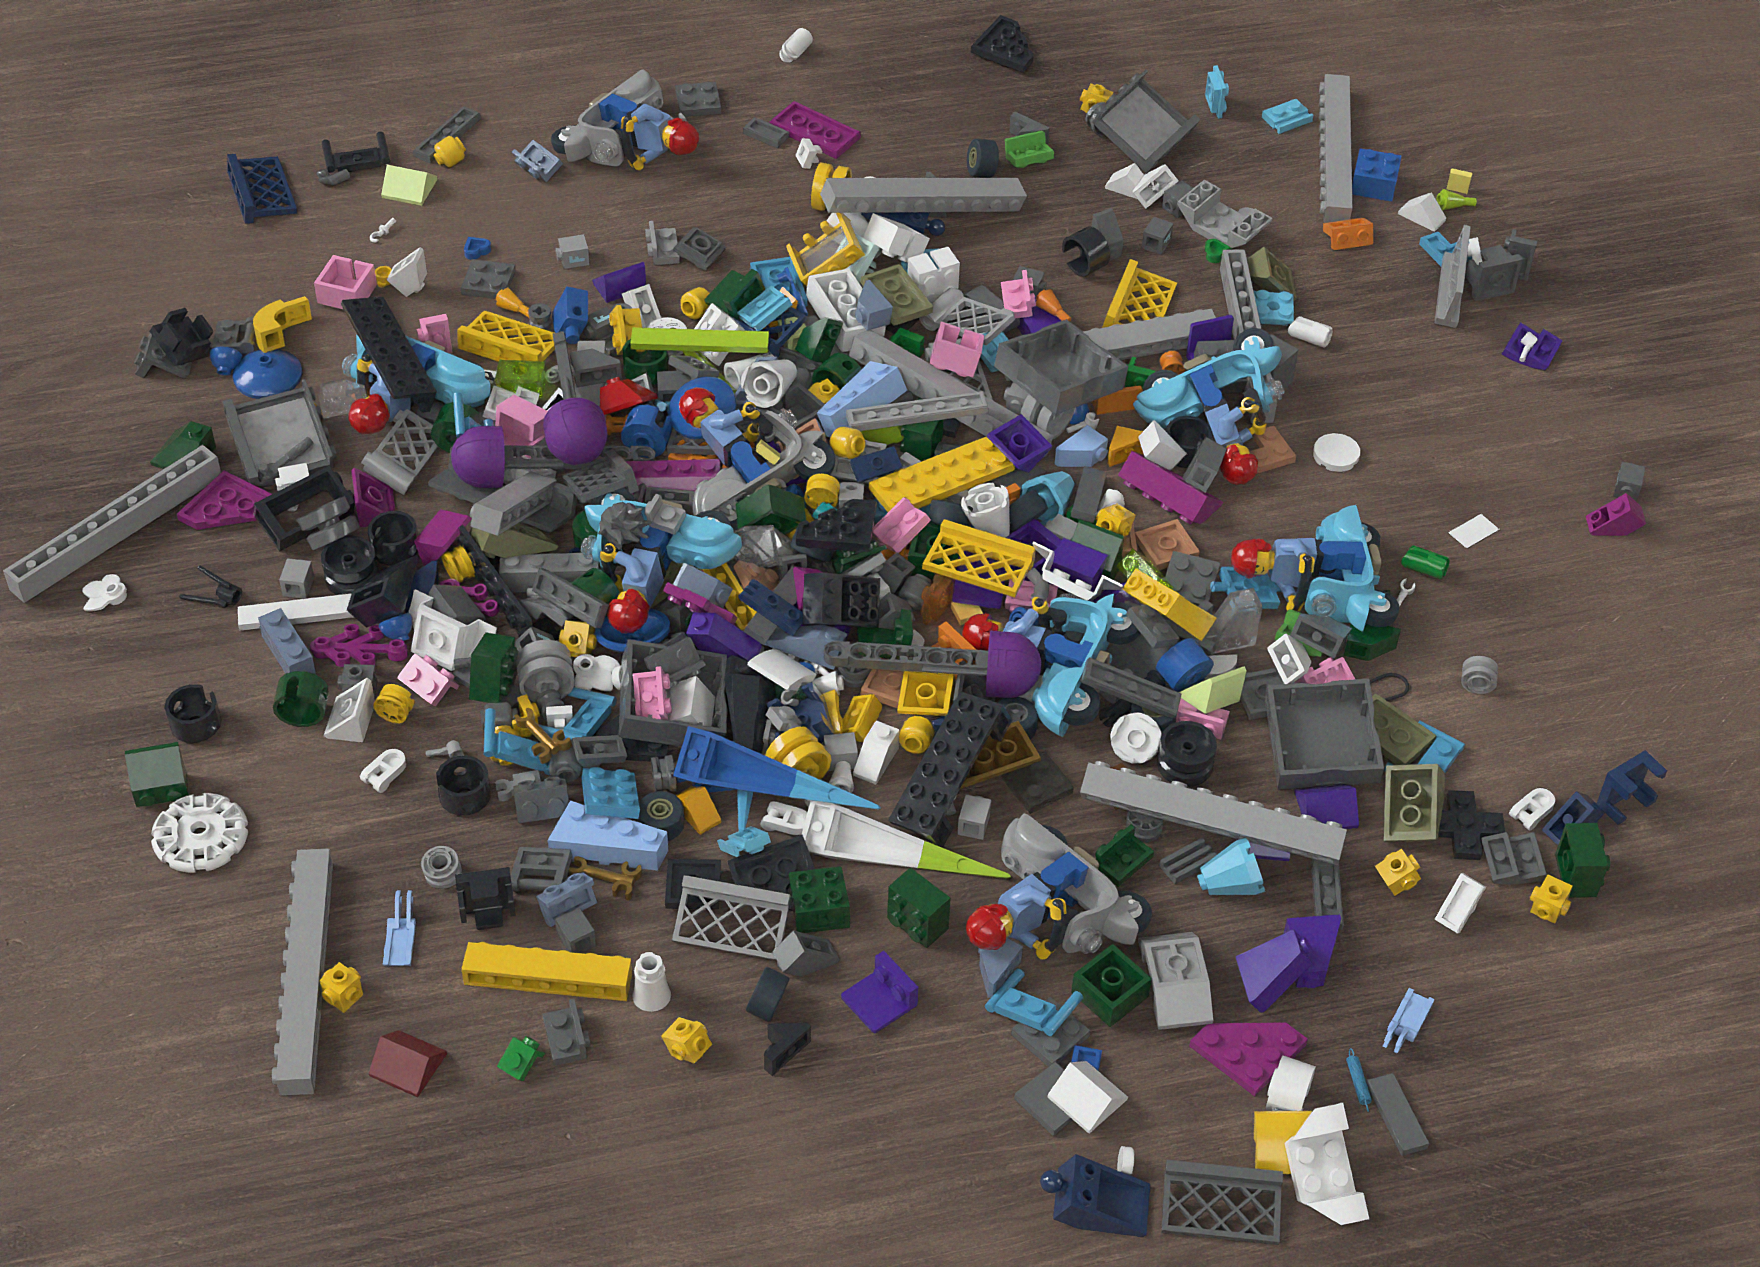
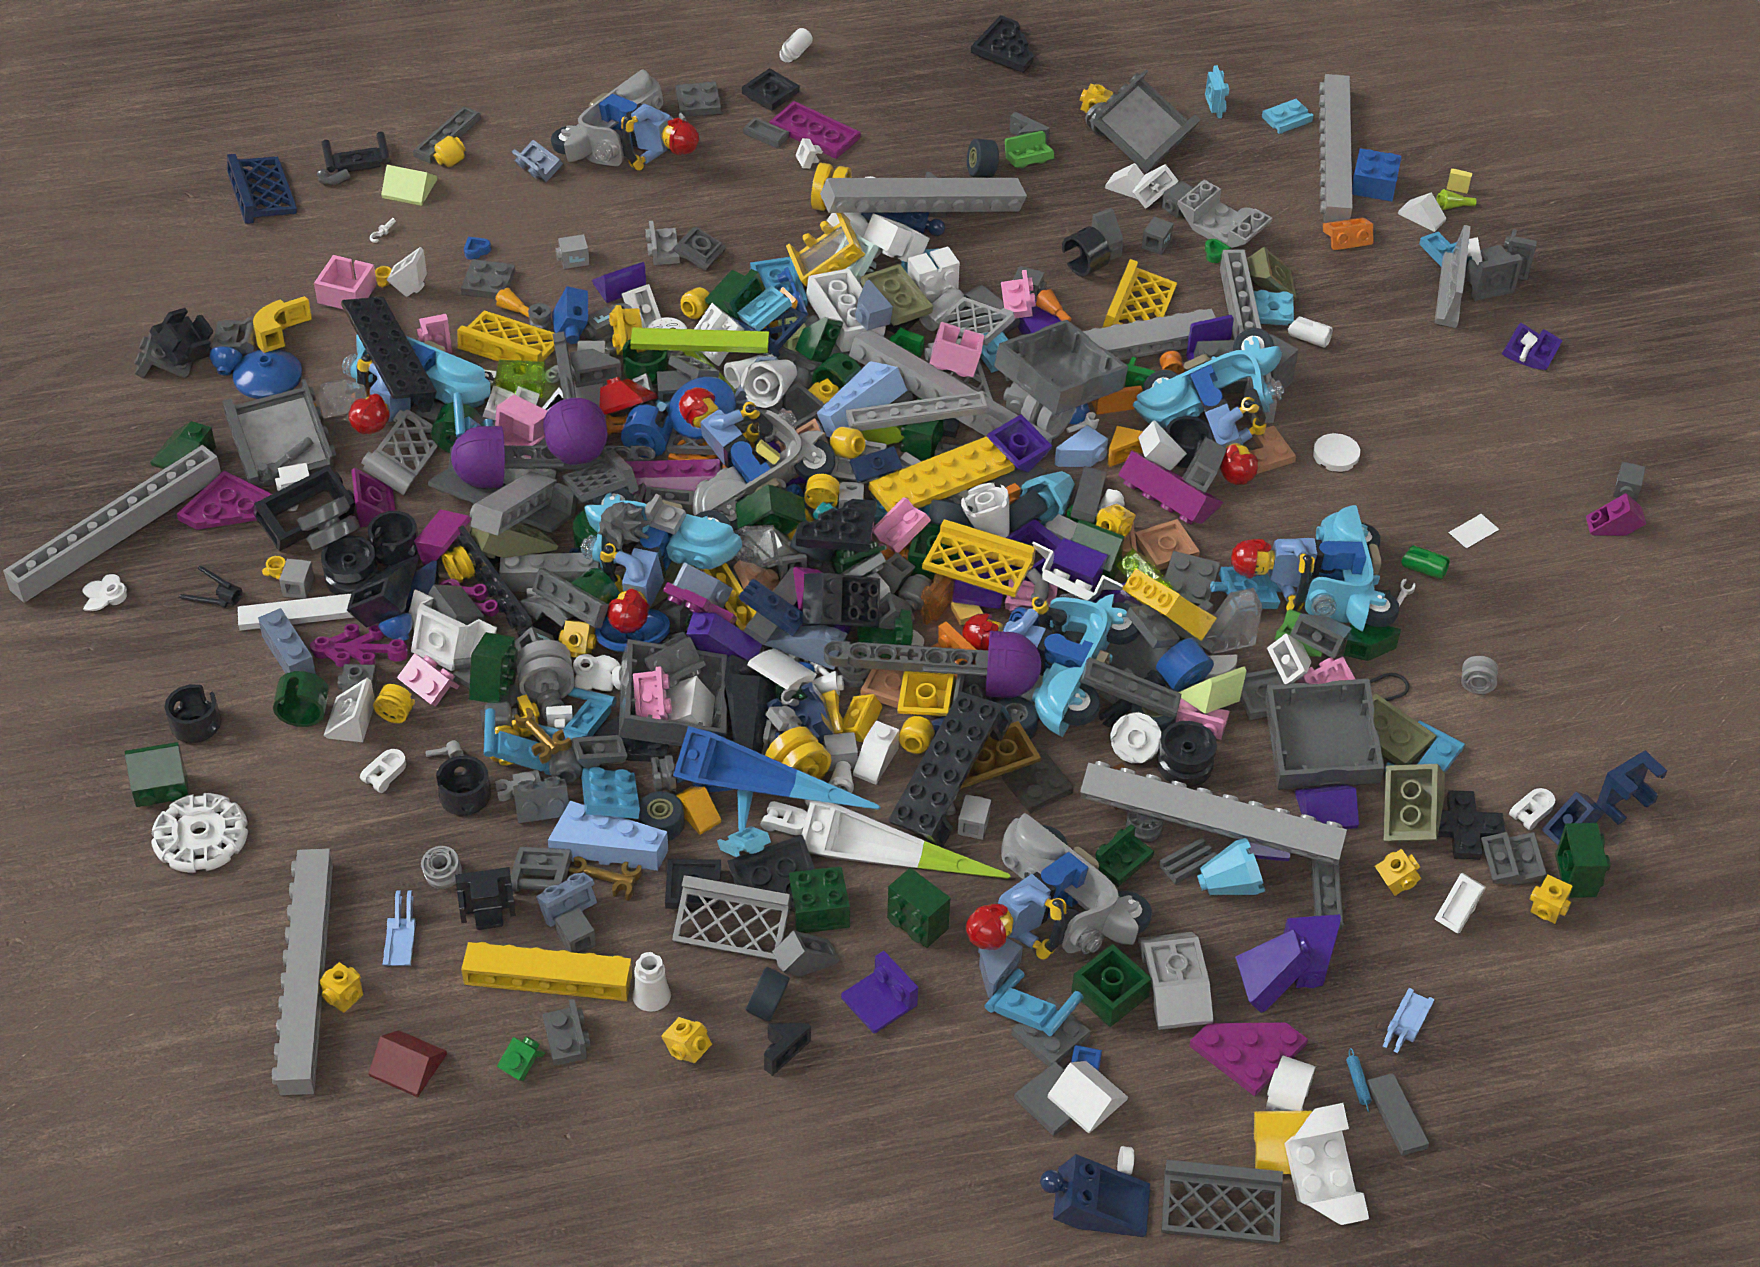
none -> yellow plate [262,556,286,580]
none -> black plate [742,68,800,111]

